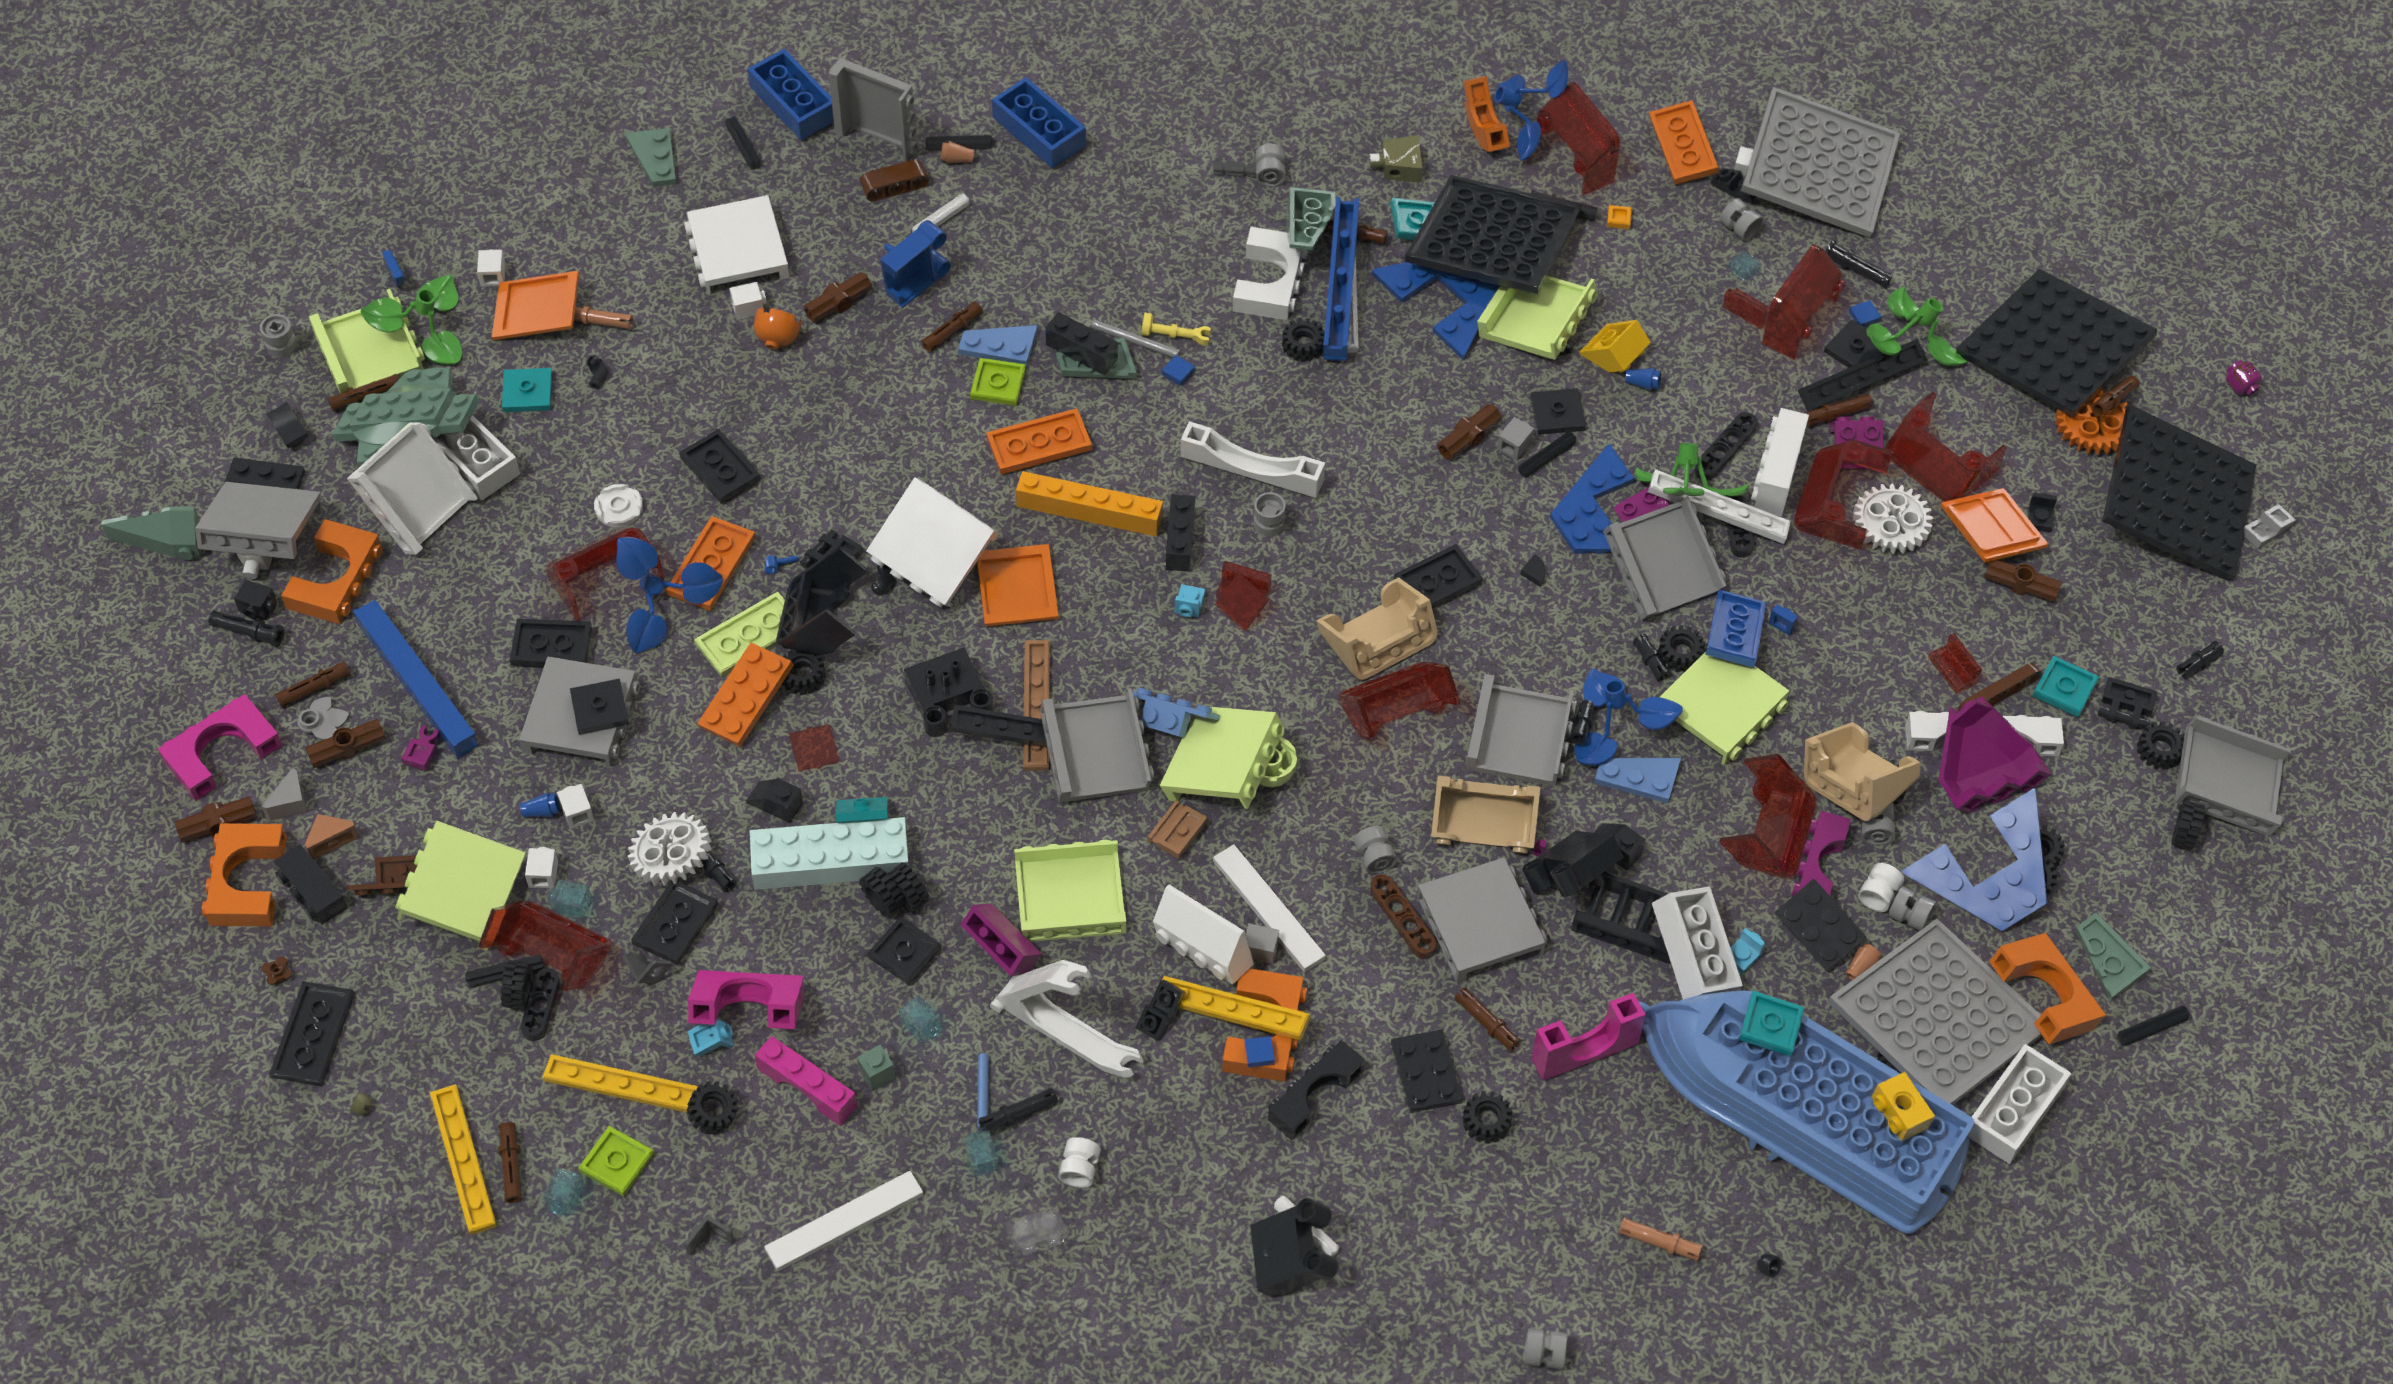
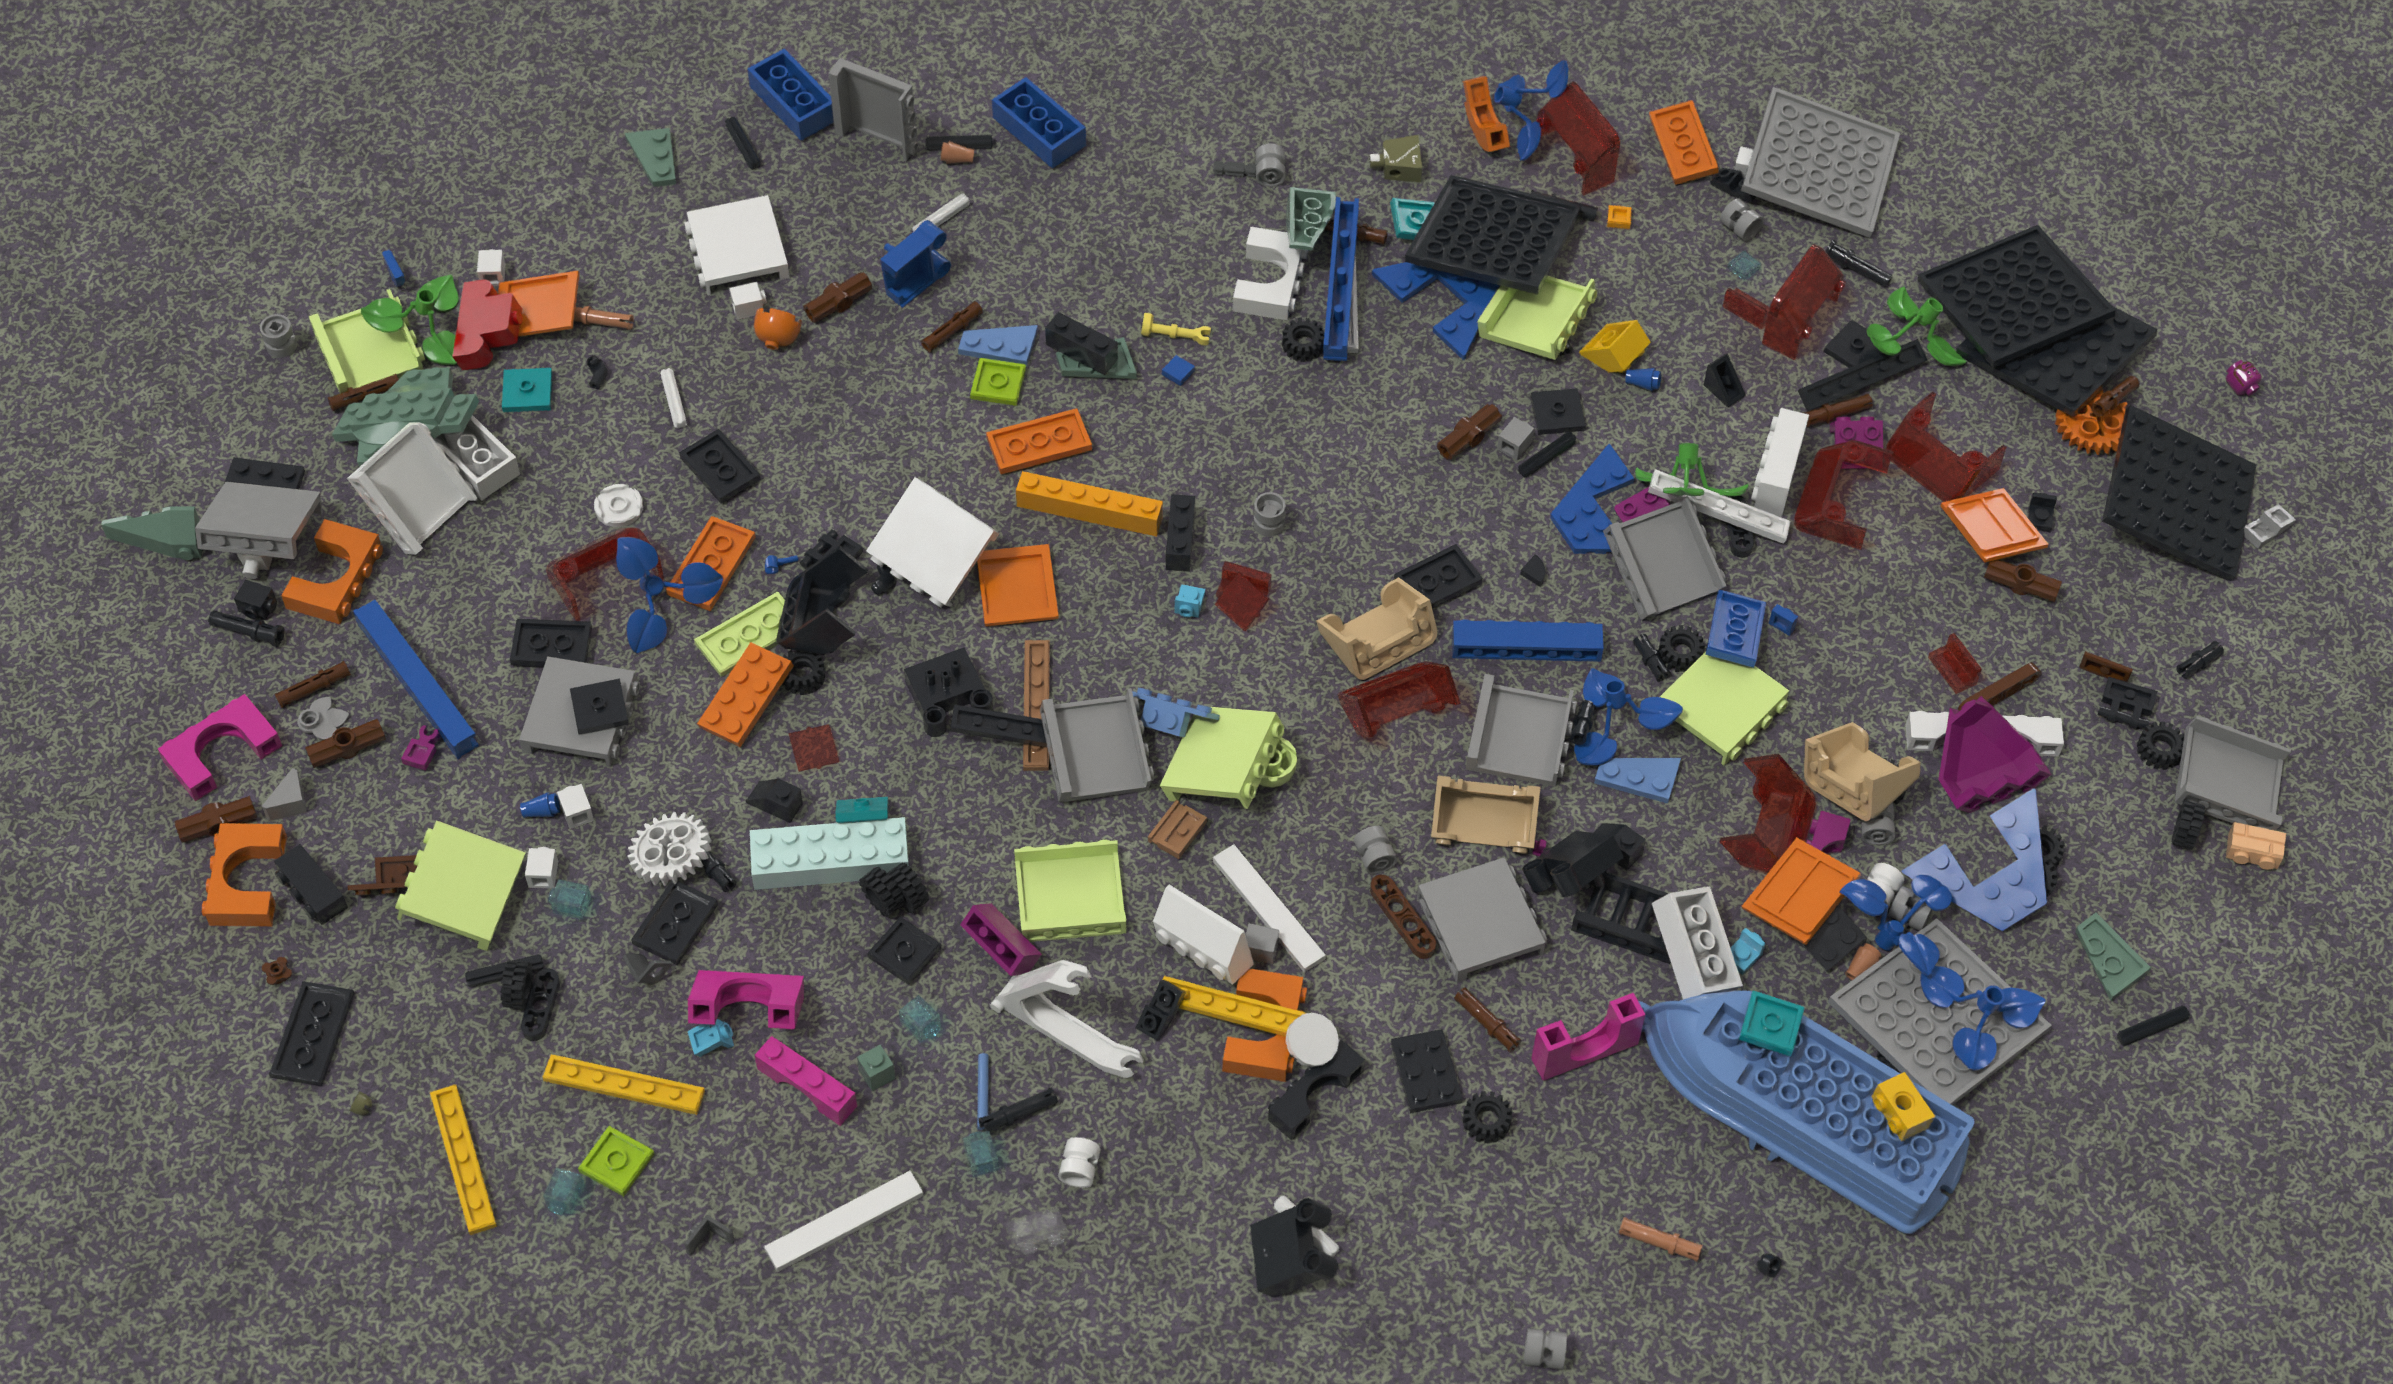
black slope [266,402,309,449] -> none
nougat slope [305,814,359,860] -> none
clear red windscreen [478,901,612,991] -> none
reddish brown pin [498,1122,522,1204] -> none
black tyre [687,1081,738,1134] -> none
reddish brown beam [859,159,929,202] -> none
light grey bar [1092,320,1181,357] -> none
white arch [1181,421,1325,498] -> none
blue tile [1244,1036,1275,1067] -> none
black beam [1695,412,1757,481] -> none
blue tile [1849,300,1882,327] -> none
white gear [1852,484,1933,554] -> none
white brick [1968,1044,2071,1164] -> none
orange arch [1989,933,2106,1045] -> none
teal plate [2032,656,2100,718] -> none
none -> brick [452,280,522,370]
none -> white axle [661,368,687,429]
none -> white tile [1286,1013,1339,1067]
none -> blue brick [1452,619,1604,662]
none -> black slope [1703,354,1746,407]
none -> orange piece [1742,838,1861,945]
none -> blue plant [1839,875,1952,977]
none -> black plate [1918,225,2116,368]
none -> blue plant [1920,966,2046,1071]
none -> reddish brown slope [2079,651,2133,682]
none -> light nougat brick [2226,822,2286,870]

